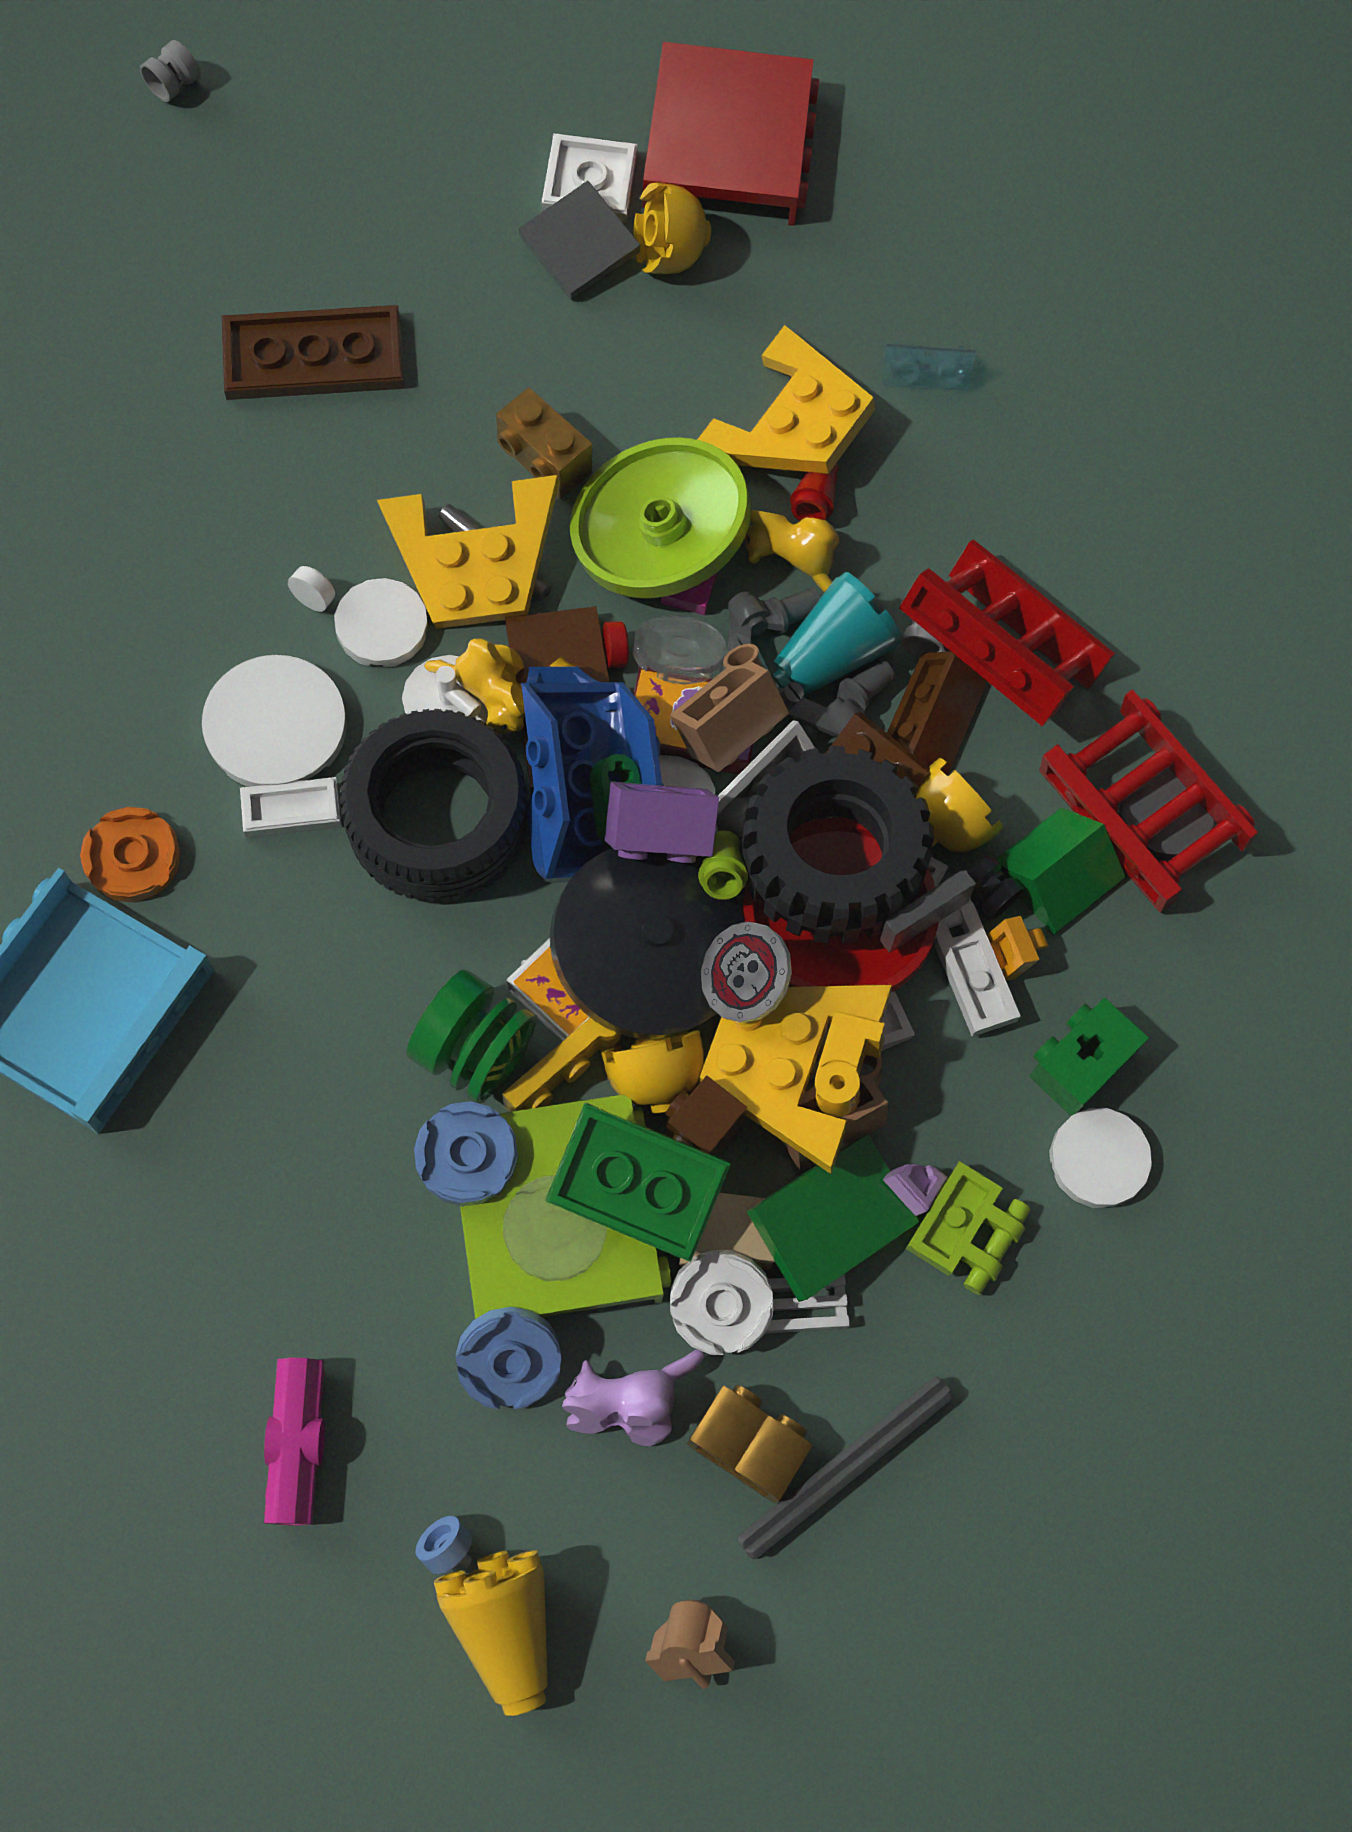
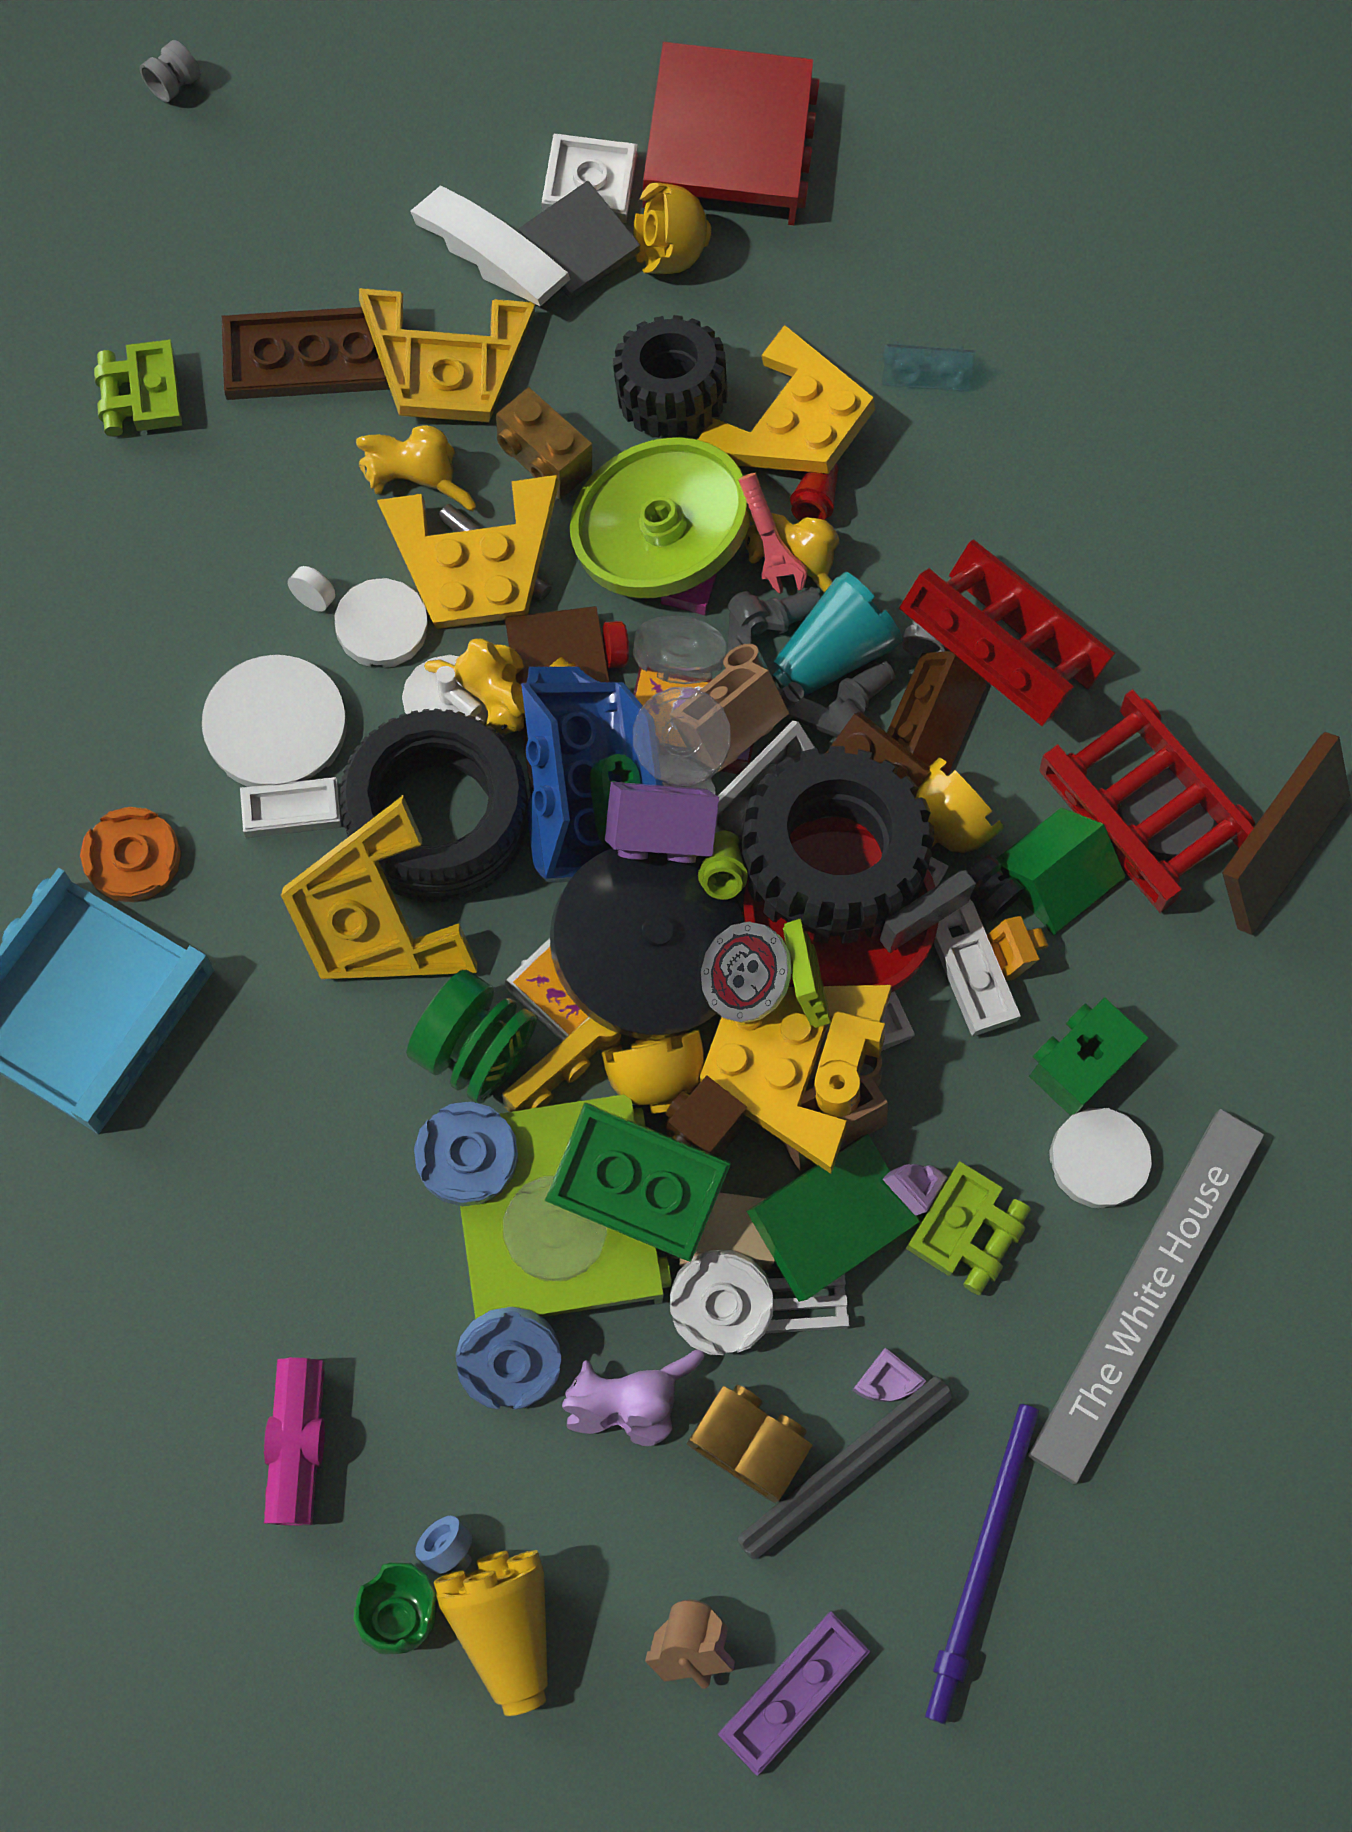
none -> lime plate [94,339,182,437]
none -> yellow wing [281,796,477,979]
none -> green hair [353,1562,438,1655]
none -> yellow animal [356,425,476,511]
none -> yellow wing [359,288,536,422]
none -> white slope [410,185,570,306]
none -> black tyre [613,315,728,438]
none -> clear tile [633,687,731,786]
none -> medium lavender tile [717,1611,870,1776]
none -> coral piece [738,473,808,594]
none -> lime tile [783,918,831,1028]
none -> lavender tile [852,1348,926,1402]
none -> dark purple bar [925,1404,1039,1725]
none -> light grey tile [1027,1109,1264,1484]
none -> tile [1222,732,1350,935]

